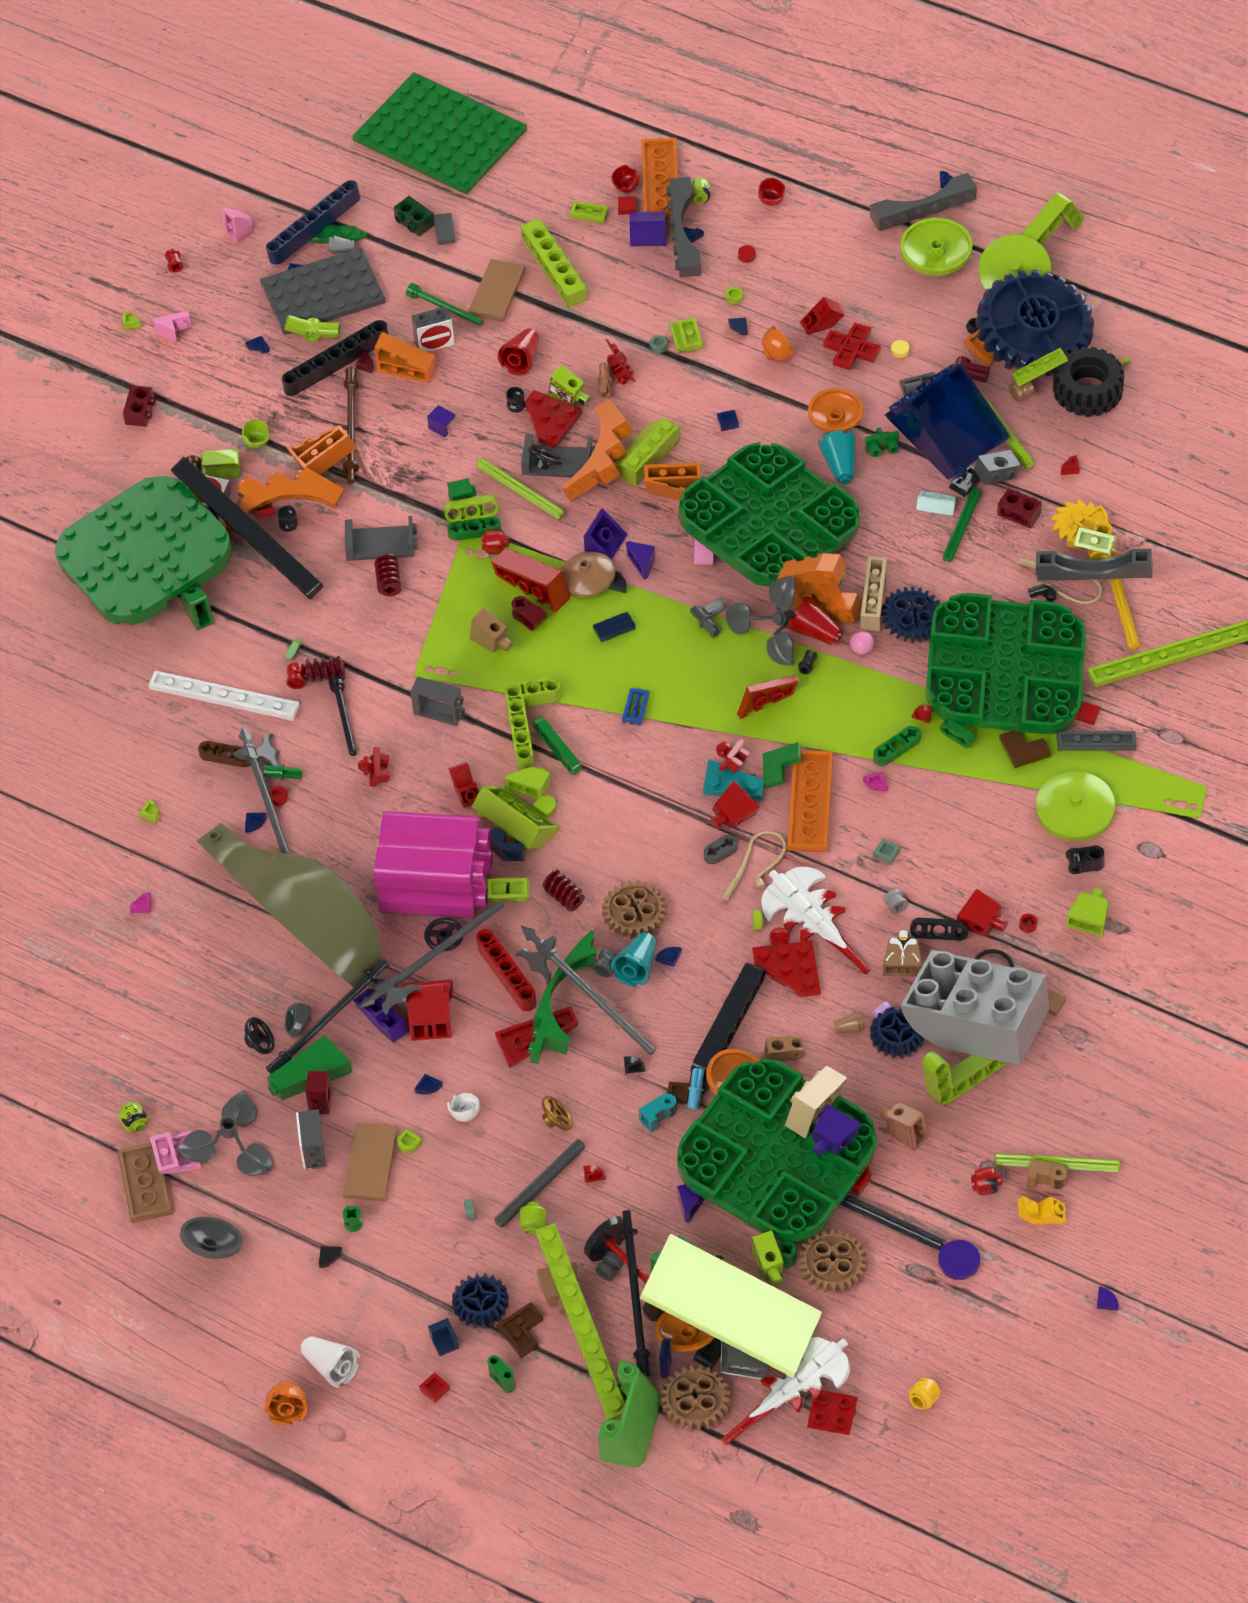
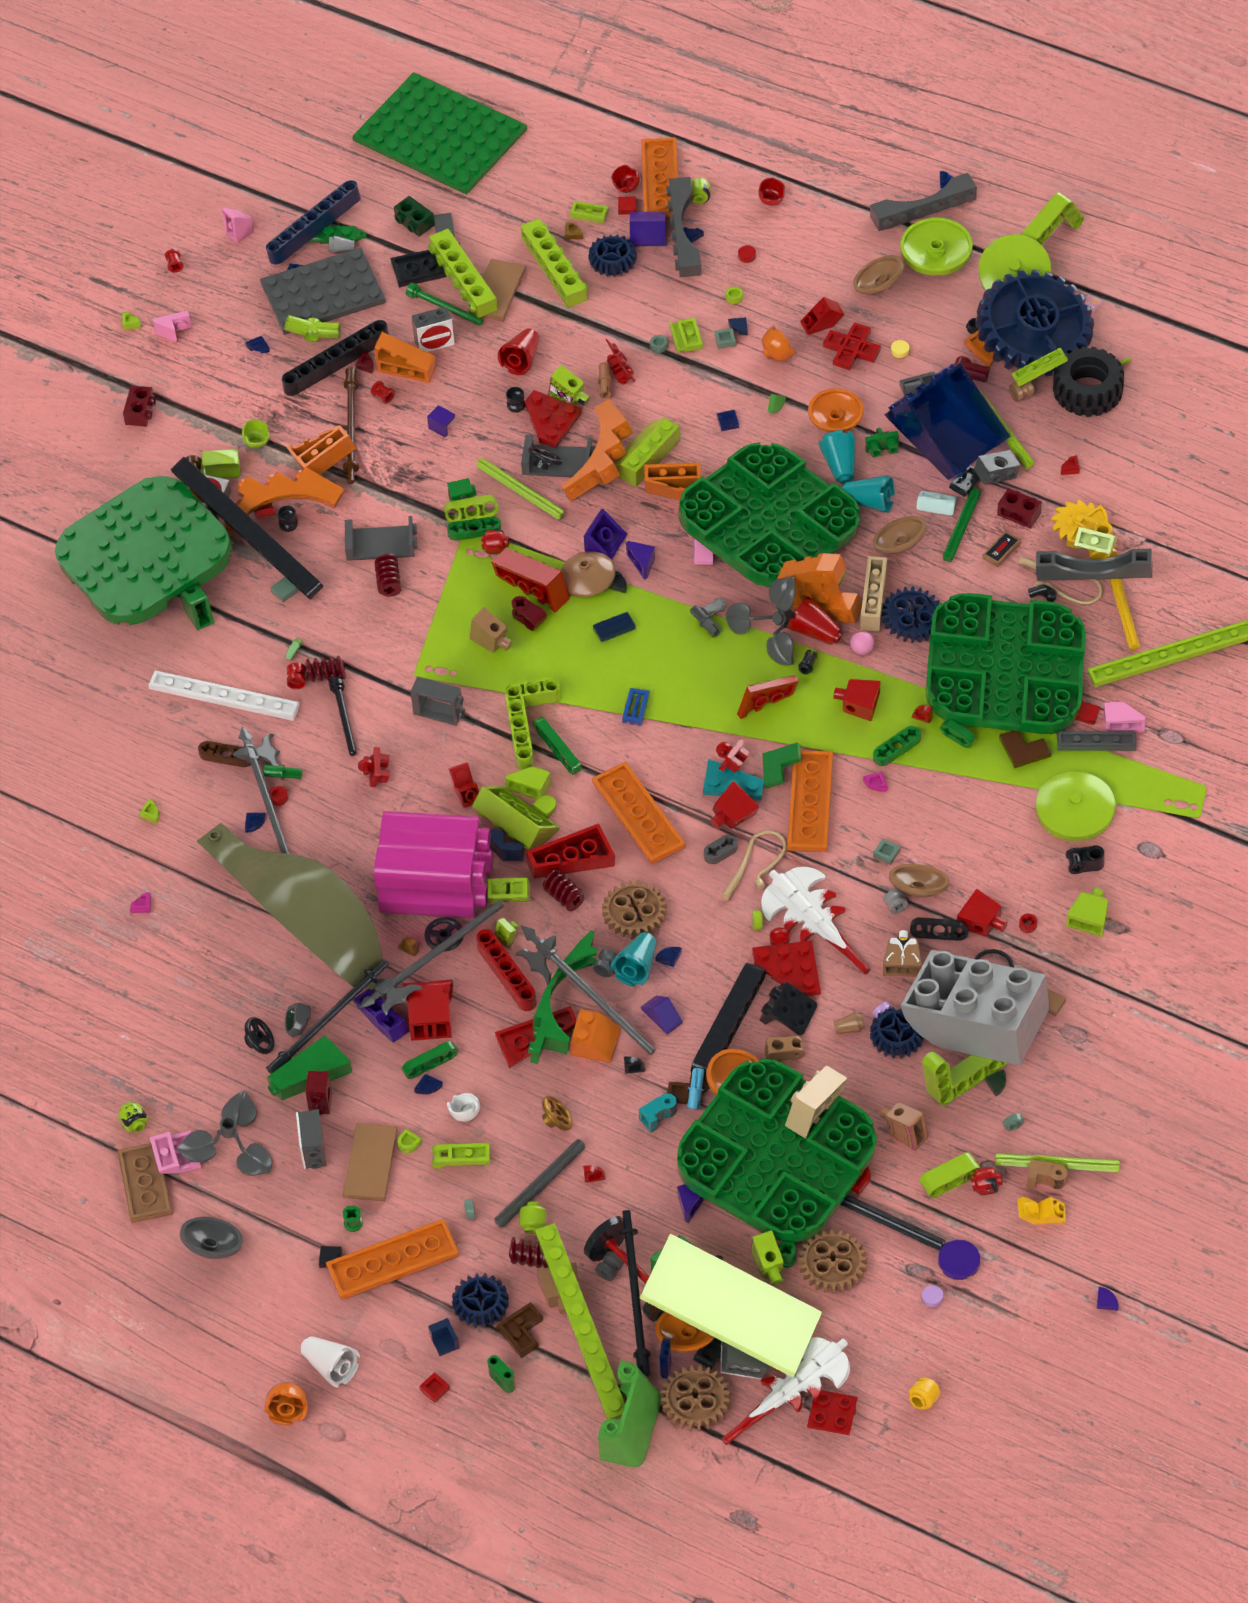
dark purple torso [812,1104,861,1156] -> none
none -> sand green tile [270,577,298,602]
none -> orange plate [326,1219,459,1300]
none -> red bush [370,381,395,404]
none -> black tile [390,243,461,288]
none -> pearl gold tile [398,938,419,957]
none -> green beam [402,1041,458,1079]
none -> lime brick [428,229,498,318]
none -> lime plate [432,1143,490,1169]
none -> lime tile [494,918,519,947]
none -> dark red piece [509,1237,548,1268]
none -> red wedge [526,823,615,879]
none -> pearl gold tile [565,222,583,239]
none -> orange slope [570,1009,621,1063]
none -> dark blue gear [588,234,637,278]
none -> orange plate [592,762,685,865]
none -> dark purple slope [641,996,682,1034]
none -> sand green tile [714,328,736,349]
none -> black bracket [759,981,817,1035]
none -> bright green tile [767,394,787,413]
none -> red torso [833,679,881,721]
none -> teal cone [842,475,895,513]
none -> medium nougat dish [853,255,904,295]
none -> medium nougat dish [873,516,927,554]
none -> medium nougat dish [889,864,949,898]
none -> lime beam [919,1152,981,1198]
none -> lavender tile [922,1285,943,1308]
none -> tile [983,531,1021,567]
none -> clear green tile [985,1069,1006,1097]
none -> sand green tile [1002,1113,1024,1131]
none -> bright pink slope [1103,702,1145,732]

